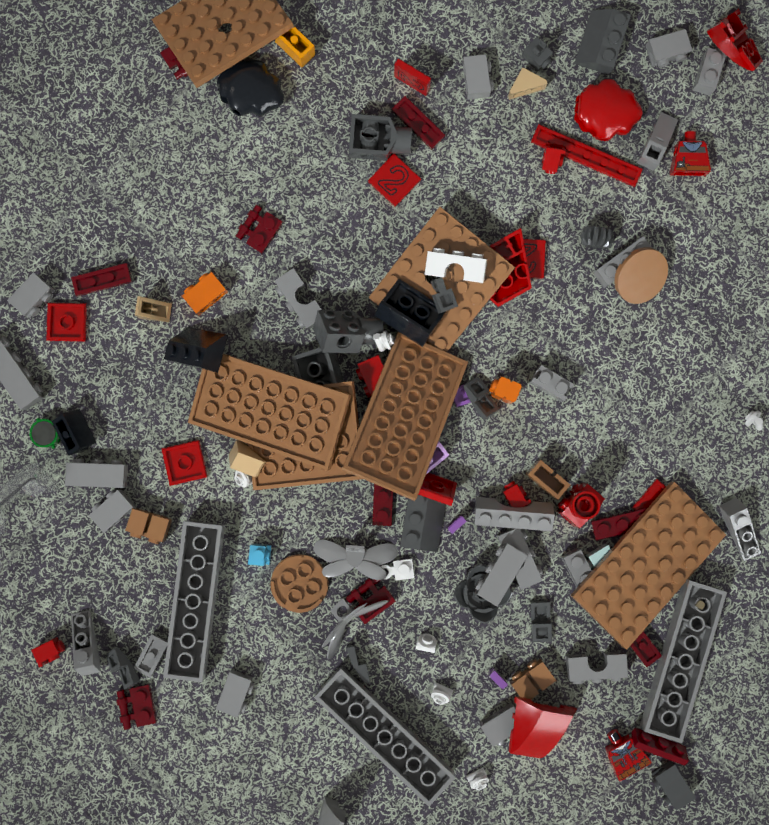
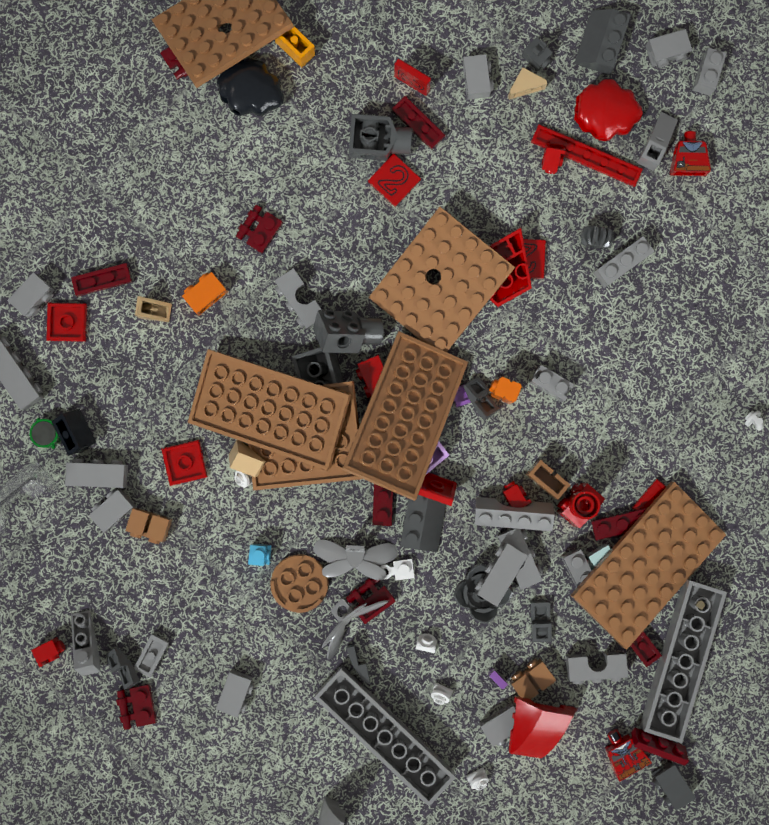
light grey brick [163,520,225,682] -> none
black slope [164,327,228,373] -> none
white plate [373,330,394,352] -> none
black slope [374,279,446,347] -> none
white arch [425,248,488,283] -> none
dark grey plate [431,277,458,314] -> none
medium lavender tile [447,515,467,534] -> none
medium nougat tile [614,247,668,304] -> none
red wedge [706,8,763,71] -> none
light grey slope [719,498,761,561] -> none

